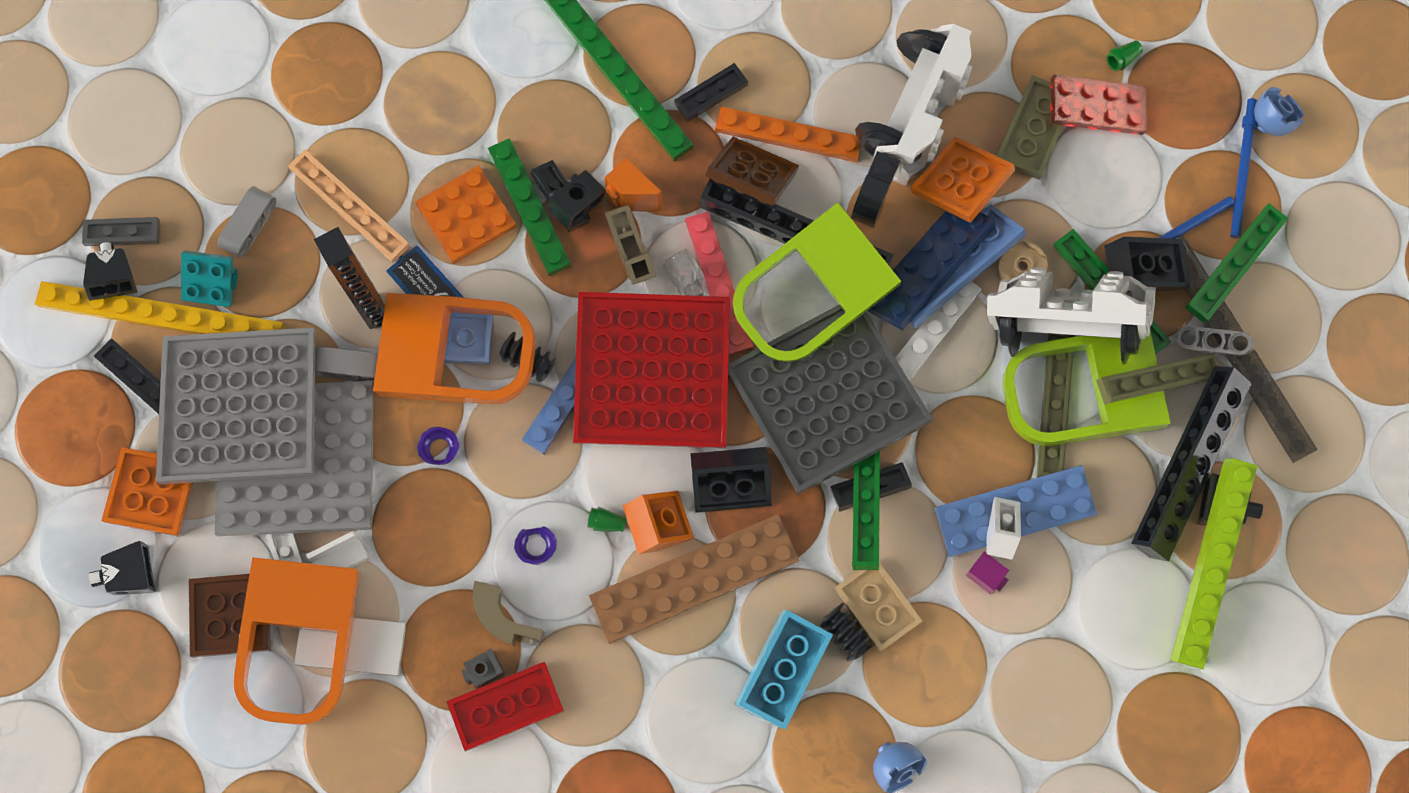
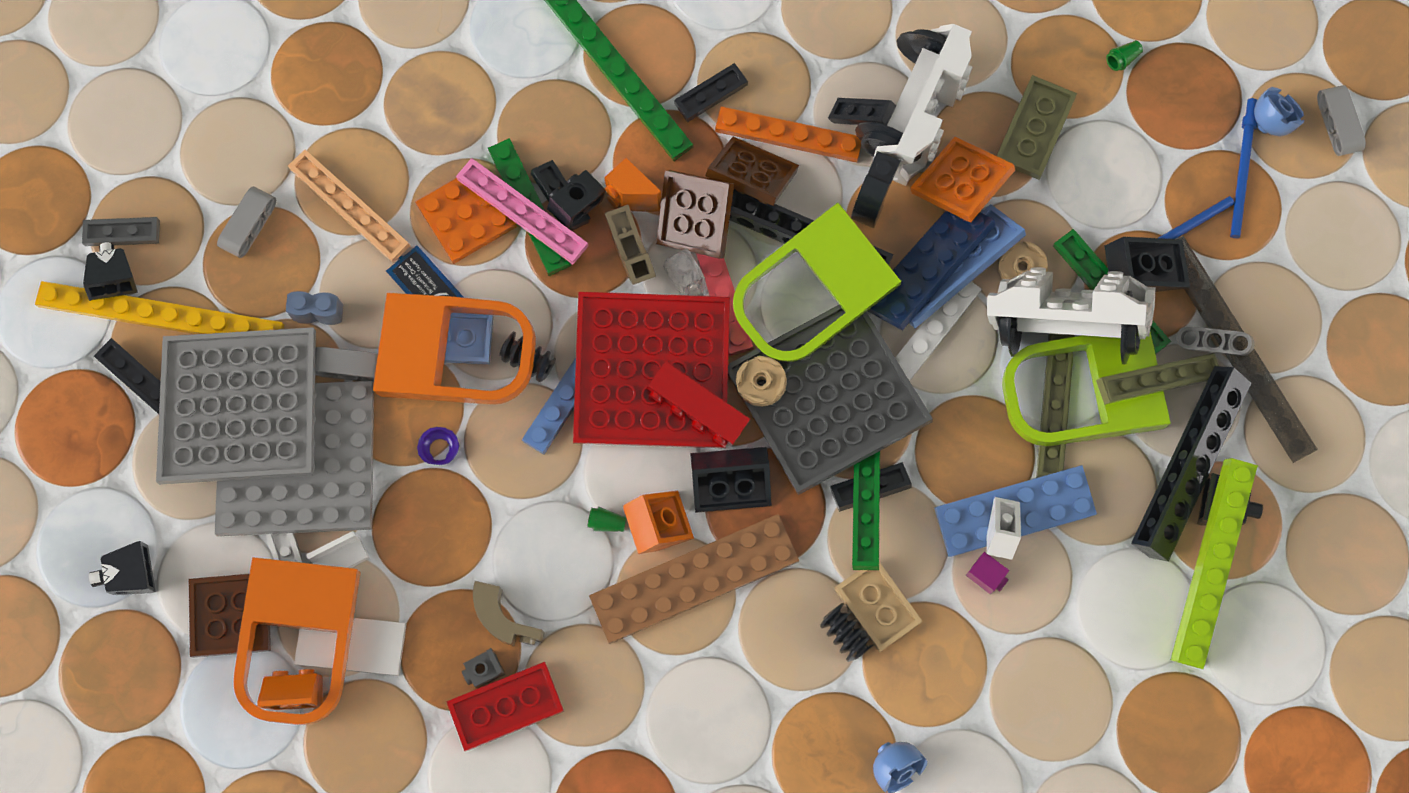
orange plate [101,447,193,537] -> none
teal plate [181,250,238,307] -> none
black brick [313,227,385,329] -> none
dark purple piece [514,526,557,565] -> none
medium azure slope [734,610,833,730] -> none
clear red plate [1051,75,1147,135] -> none
green plate [1185,203,1288,324] -> none
none -> orange slope [257,669,323,711]
none -> sand blue brick [286,291,344,325]
none -> bright pink plate [456,158,588,265]
none -> red brick [647,361,750,447]
none -> plate [656,170,734,259]
none -> tan plate [736,356,787,407]
none -> black plate [828,98,896,125]
none -> light grey beam [1317,85,1366,156]

